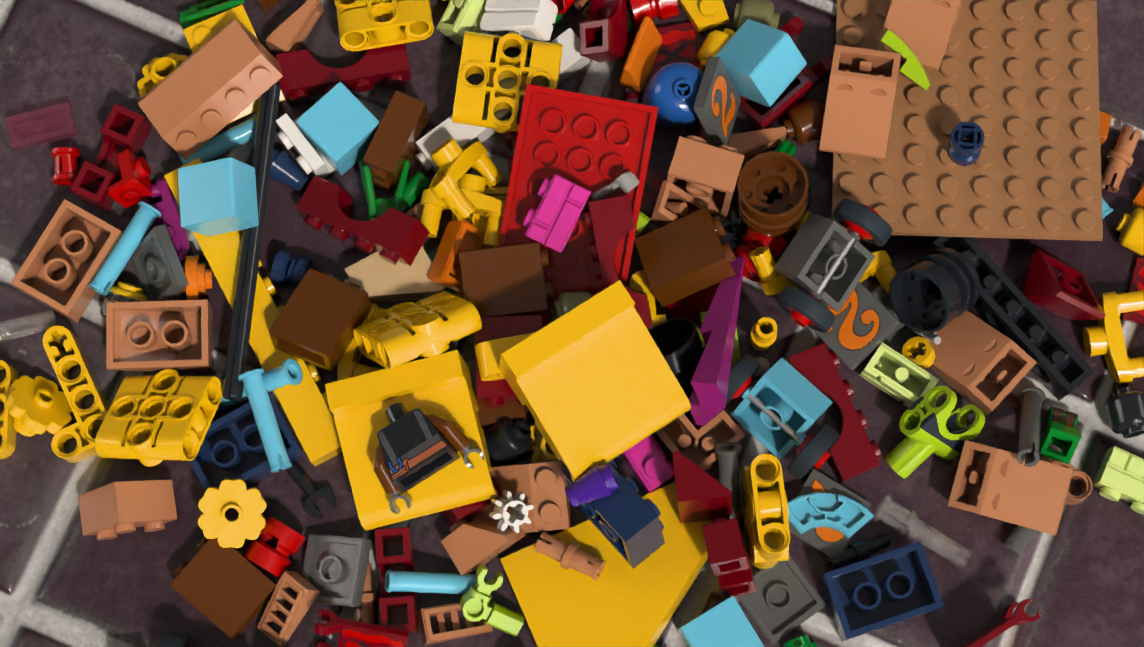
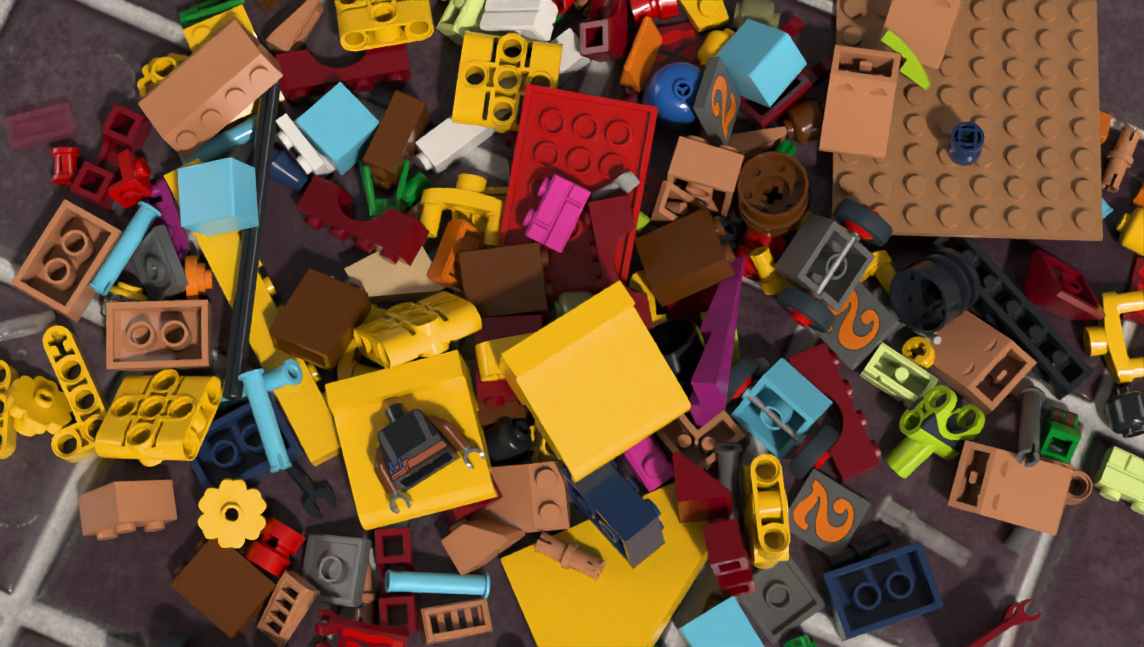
dark blue wheel [270,249,313,288] -> none
yellow connector [429,137,505,221] -> none
lime bar [460,564,525,636] -> none
white gear [489,489,534,533] -> none
dark purple cone [565,462,620,507] -> none
yellow pin [750,317,777,351] -> none
medium azure tile [788,492,874,539] -> none

